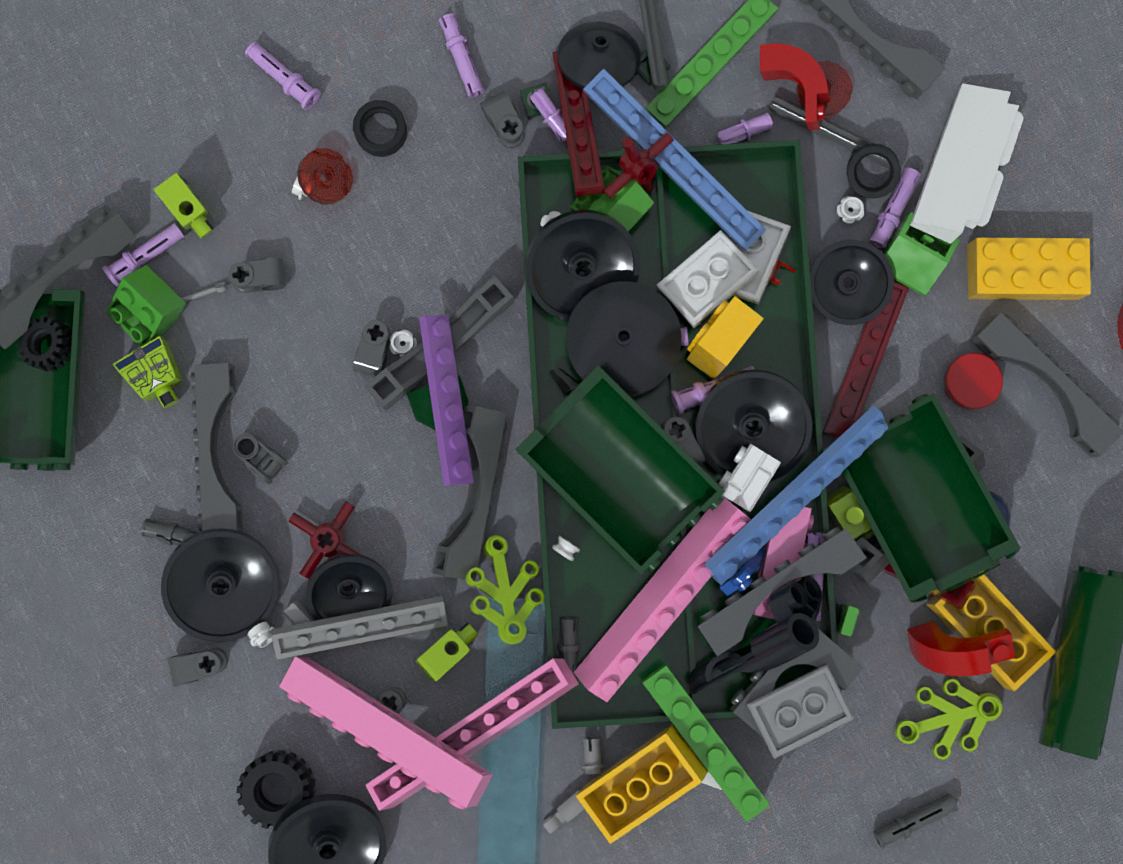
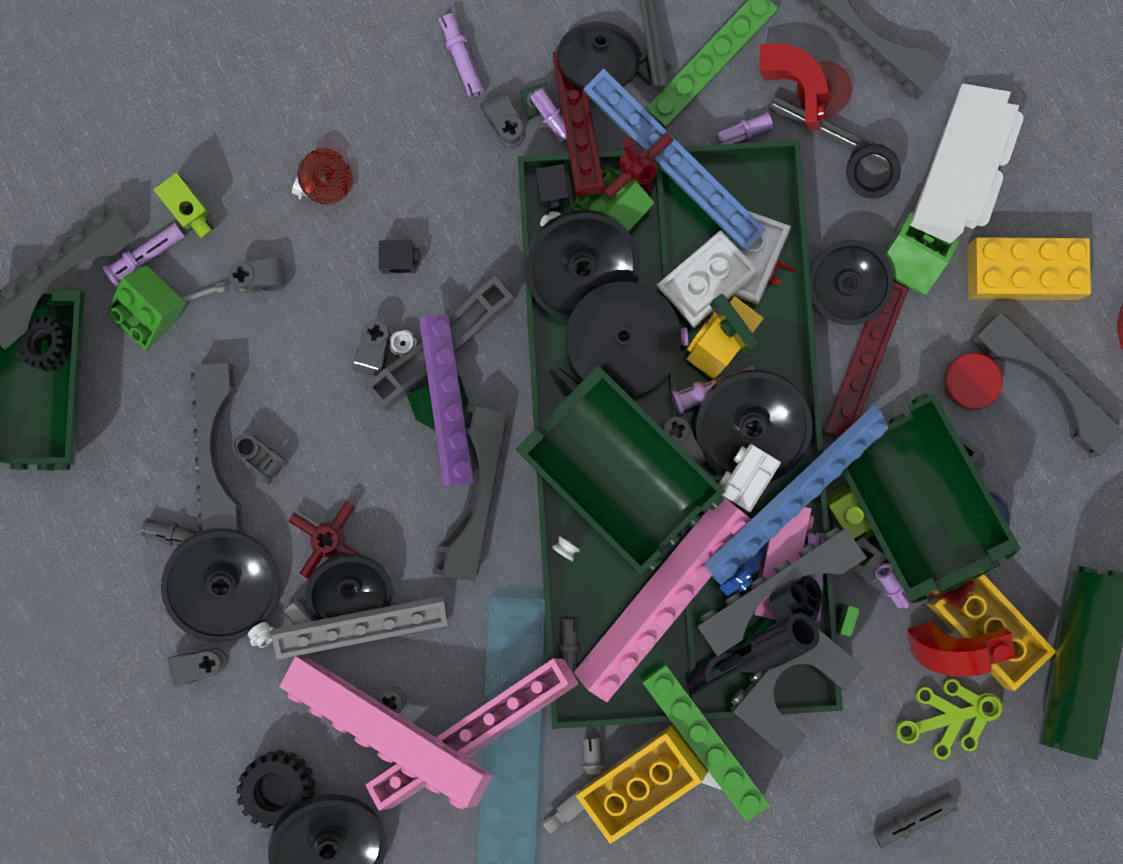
torso [113,336,183,409] -> none
lavender pin [245,41,321,111] -> none
black tyre [353,100,407,157] -> none
lime torso [415,623,478,683] -> none
lime plant [465,535,544,645] -> none
light grey tile [746,664,854,759] -> none
white plate [837,196,864,224] -> none
lavender pin [869,167,921,249] -> none
none -> black brick [378,240,420,274]
none -> black brick [536,164,570,211]
none -> dark green plate [710,293,759,354]
none -> lavender axle [875,563,910,609]

